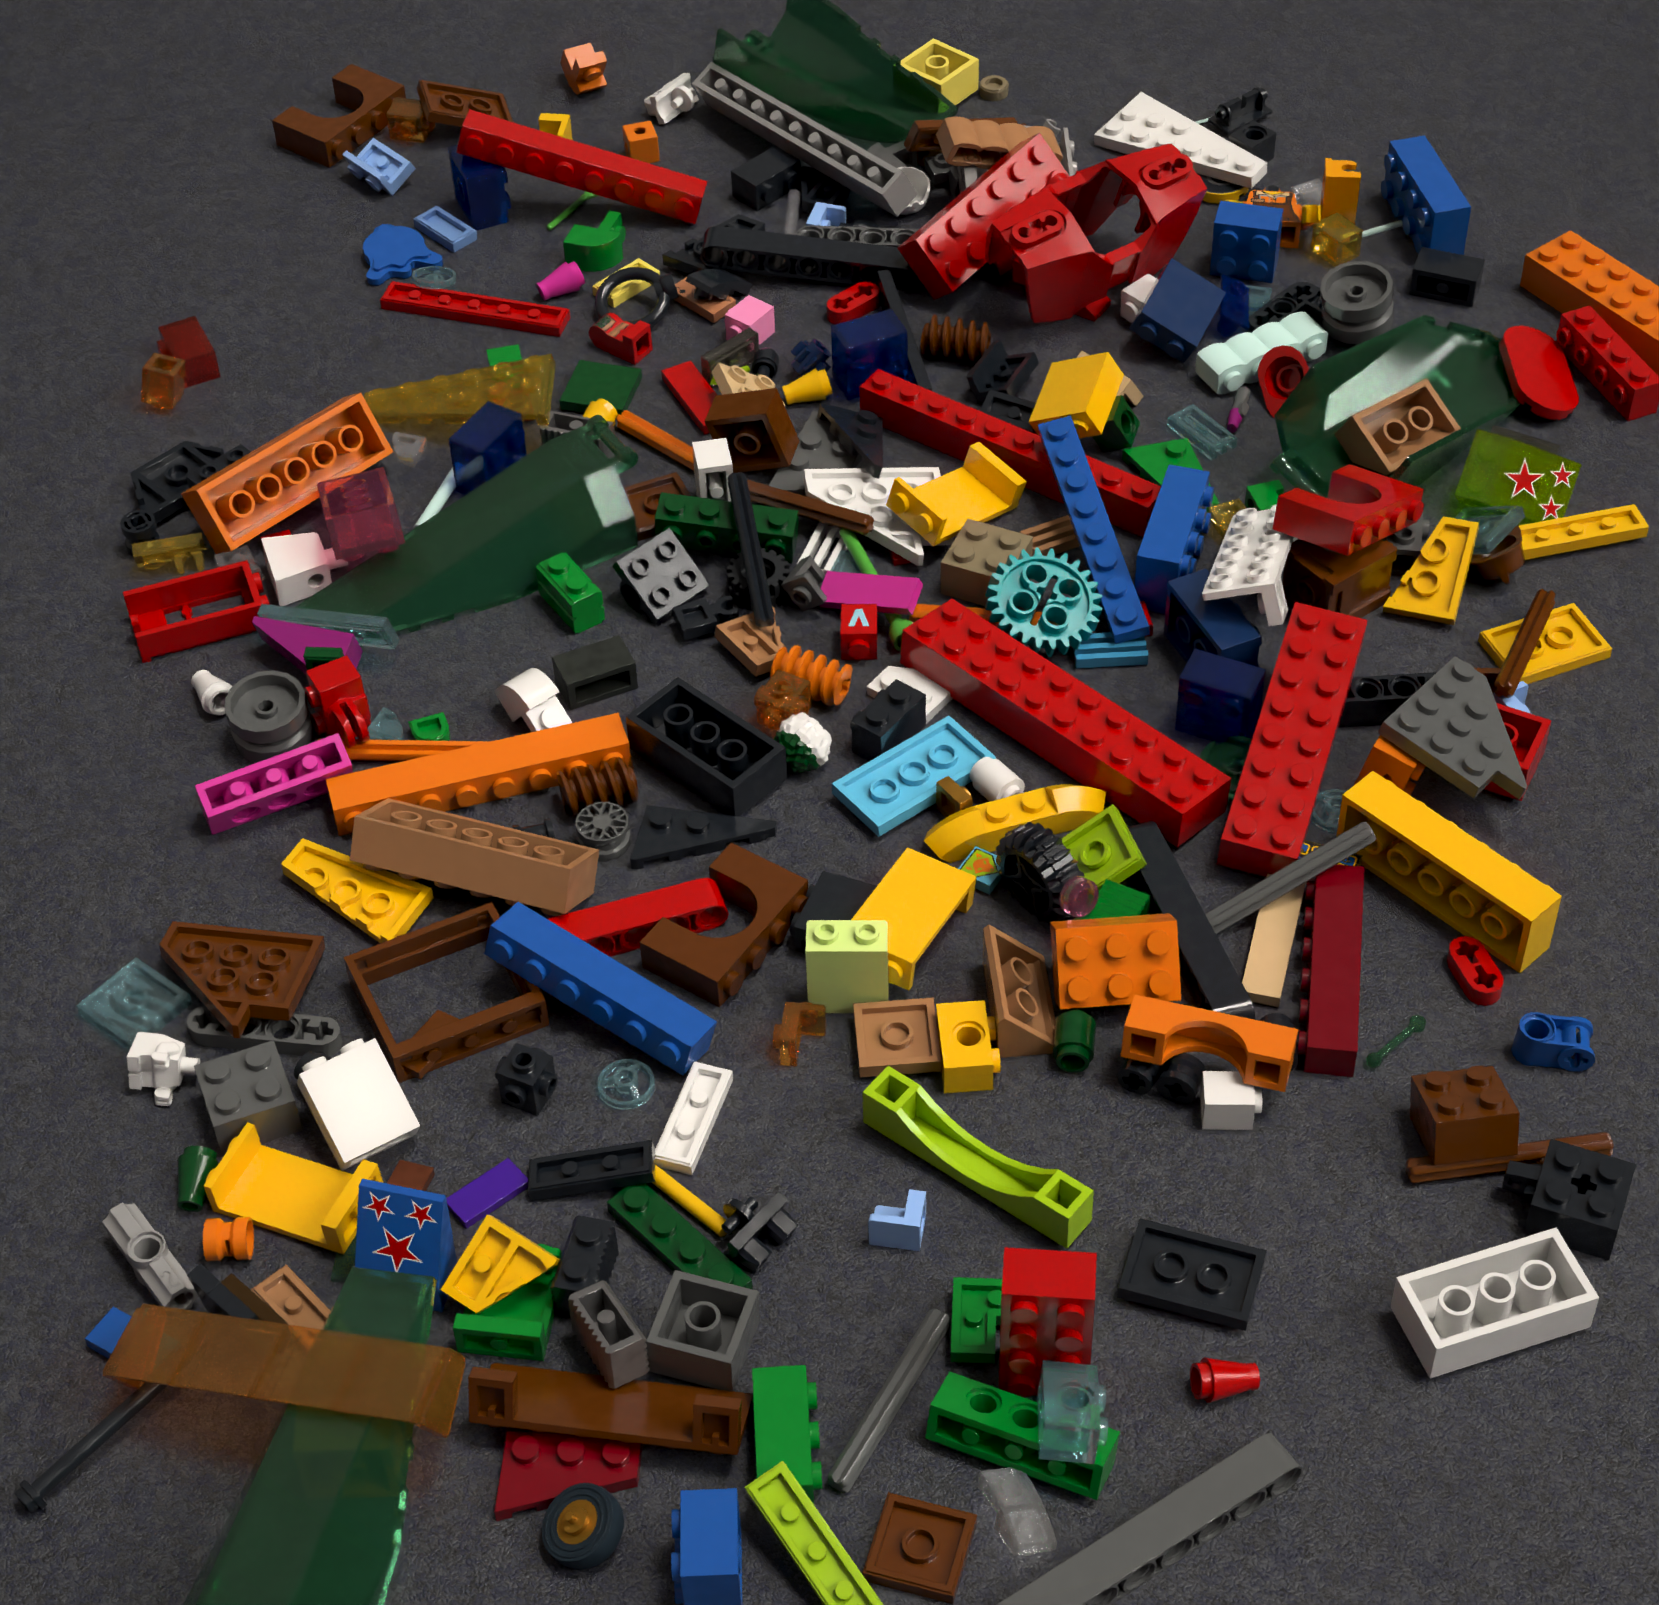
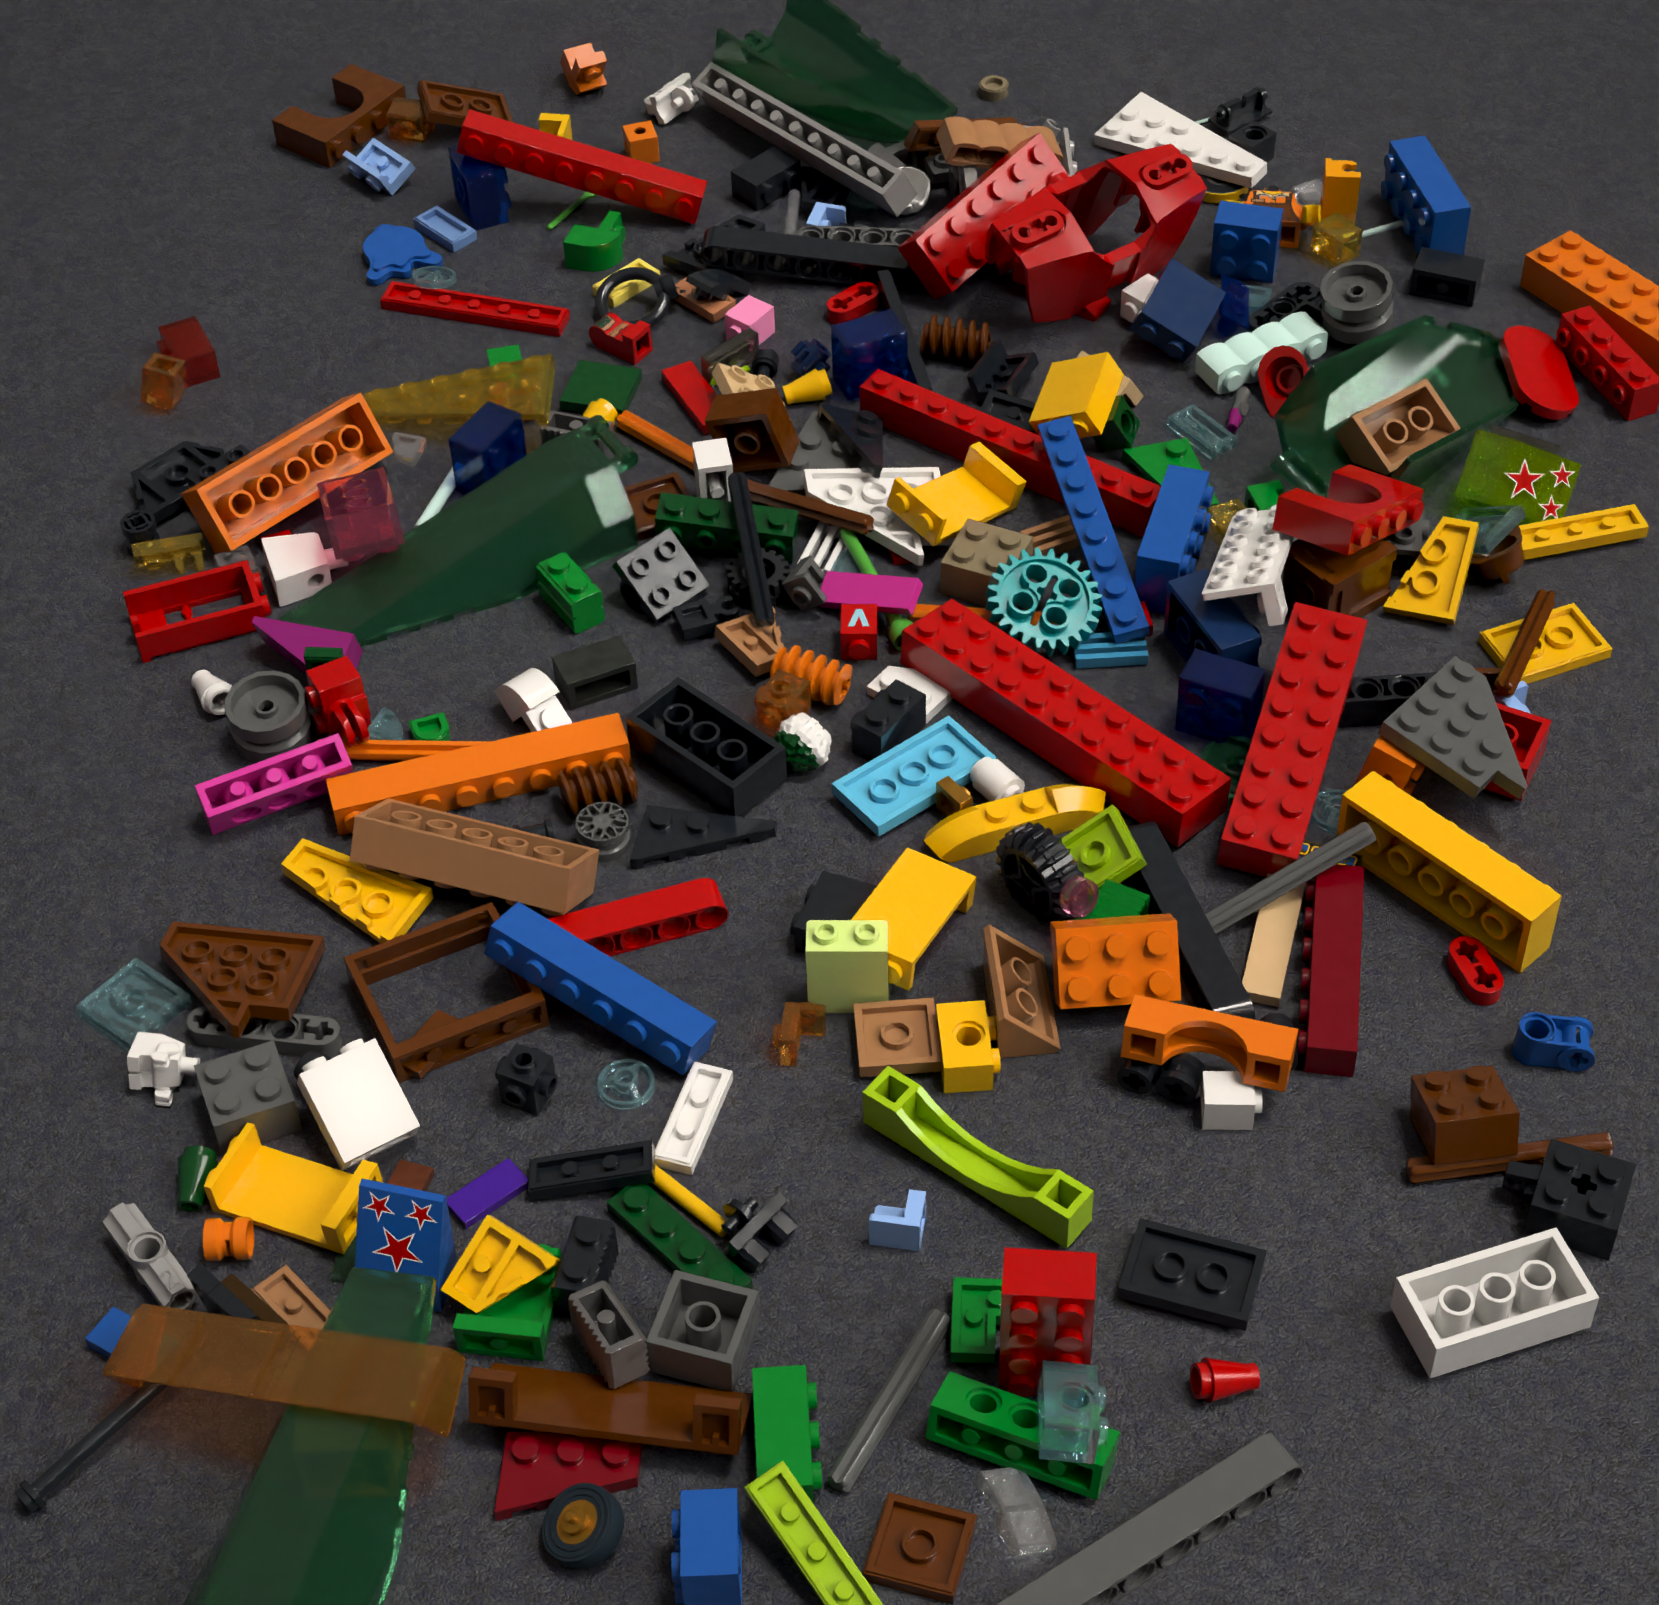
clear light blue tile [257,604,400,649] -> none
dark pink cone [536,261,585,301] -> none
reddish brown arch [640,842,809,1007] -> none
light yellow brick [895,38,979,116] -> none
tile [958,846,1003,895] -> none
dark green brick [1053,1010,1096,1073] -> none
clear green hinge [1366,1015,1426,1068] -> none

